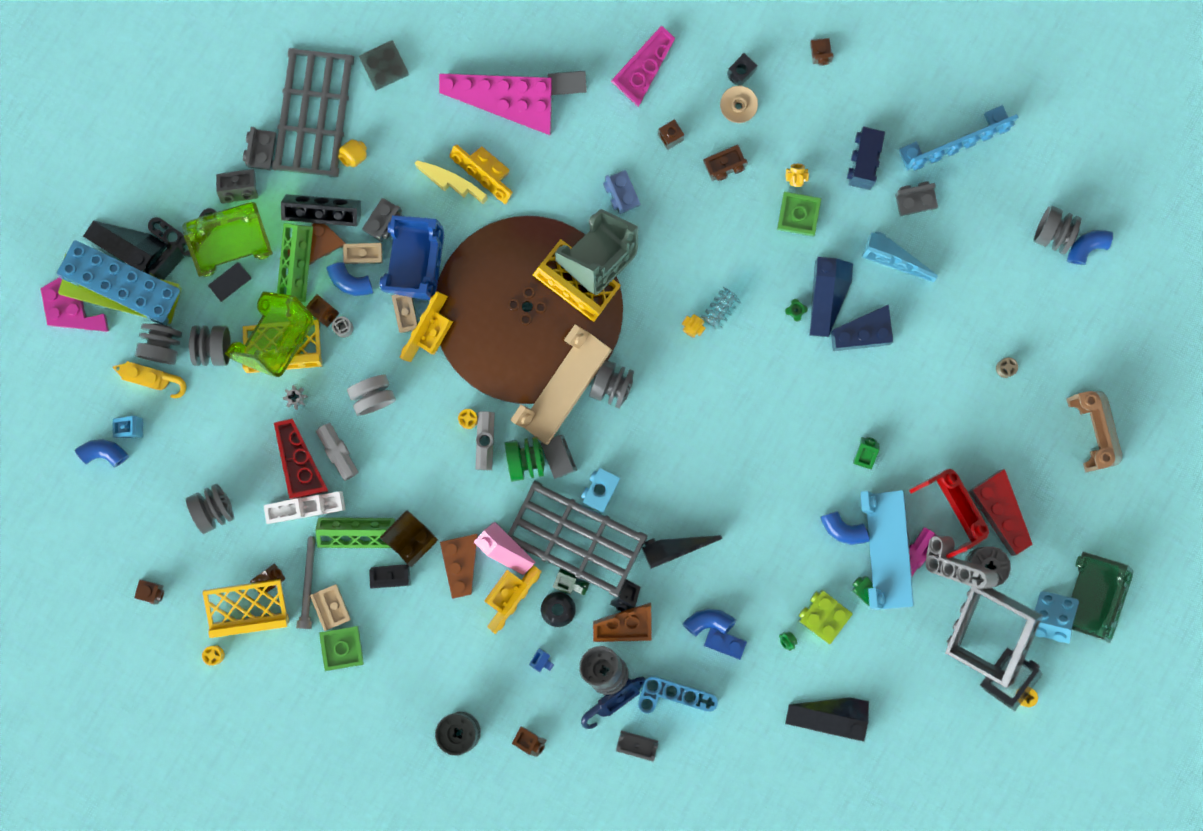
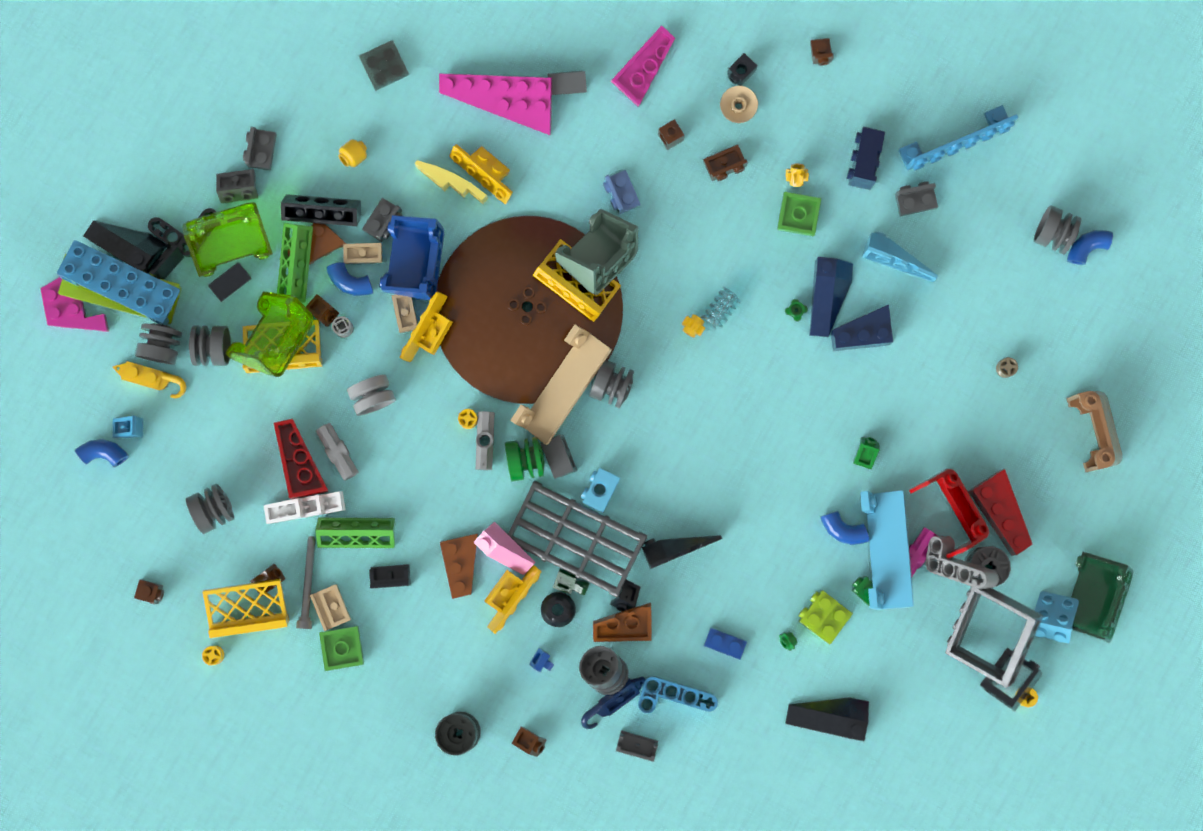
dark grey door [272,48,354,177] -> none
light grey gear [283,385,308,410] -> none
dark brown bracket [380,510,438,567] -> none
blue cylinder [682,609,737,637] -> none

